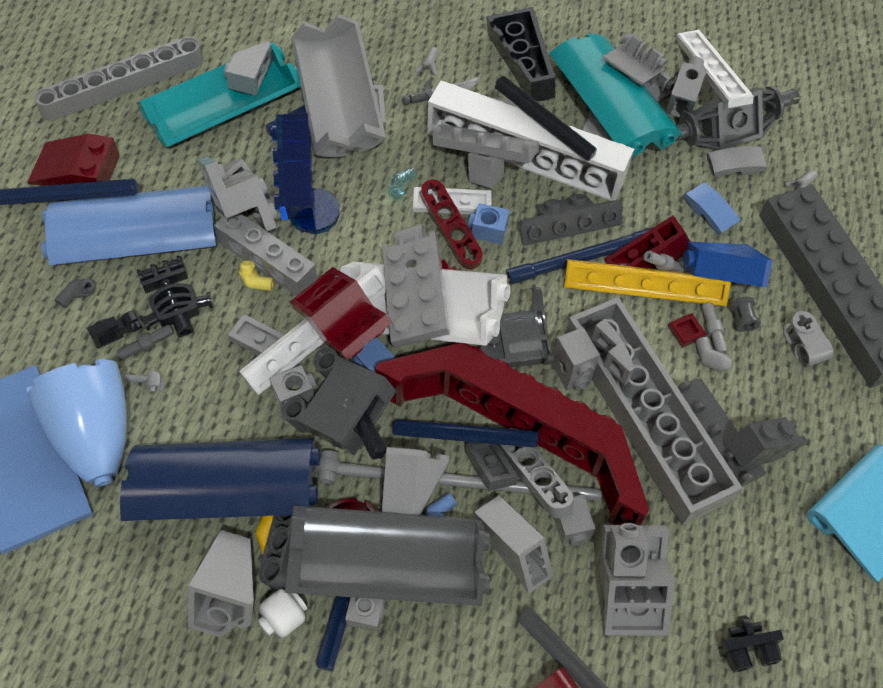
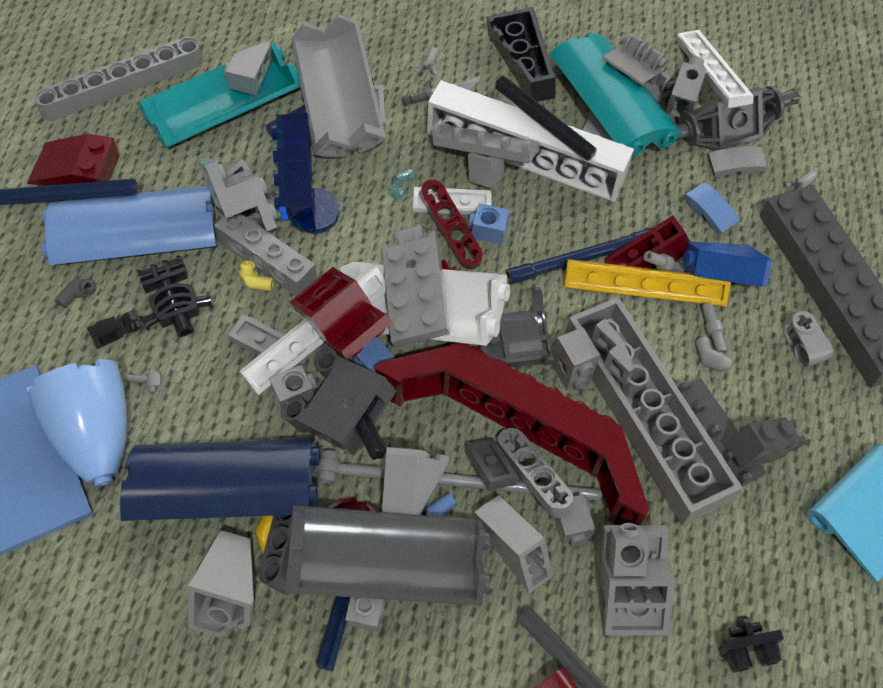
dark grey bar [117,324,174,361] -> none
white head [257,588,307,638] -> none
dark blue axle [393,420,539,447] -> none
dark grey bracket [520,194,622,246] -> none
dark red tile [668,313,707,348] -> none
dark grey bush [729,297,761,332] -> none

